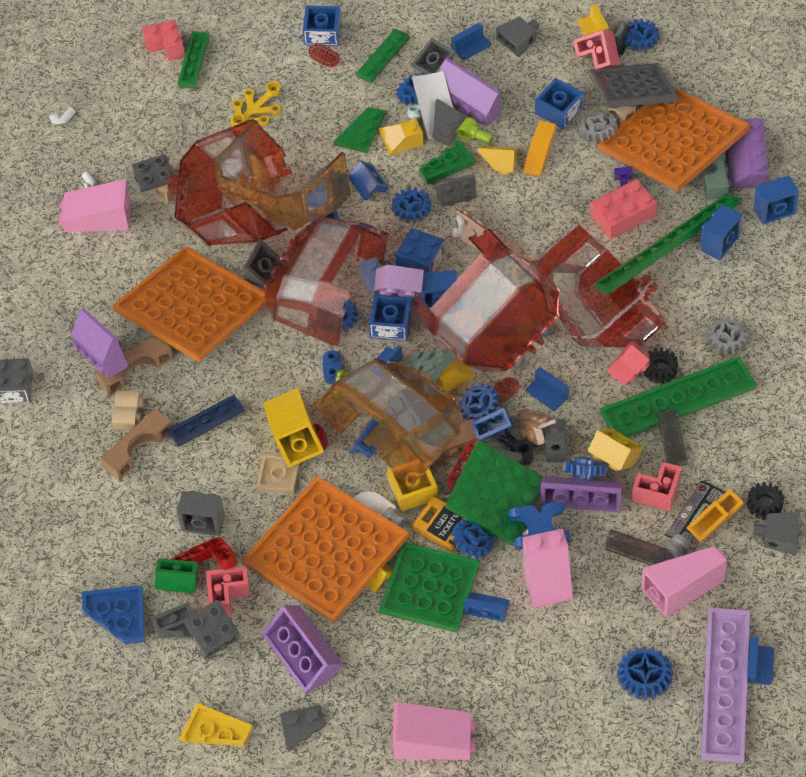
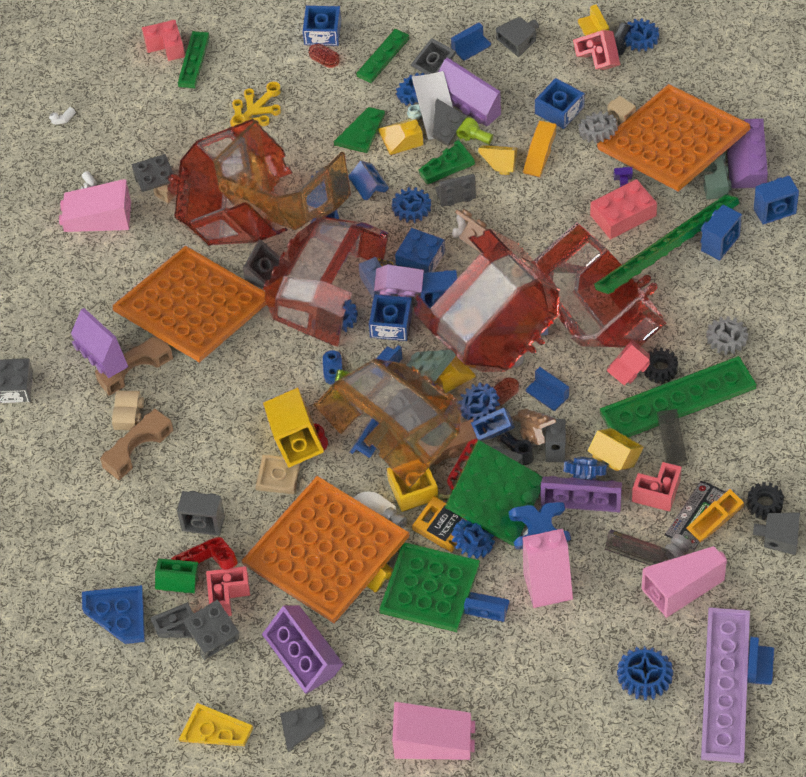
dark blue plate [167,395,244,447] -> none
dark grey plate [589,63,678,109] -> none

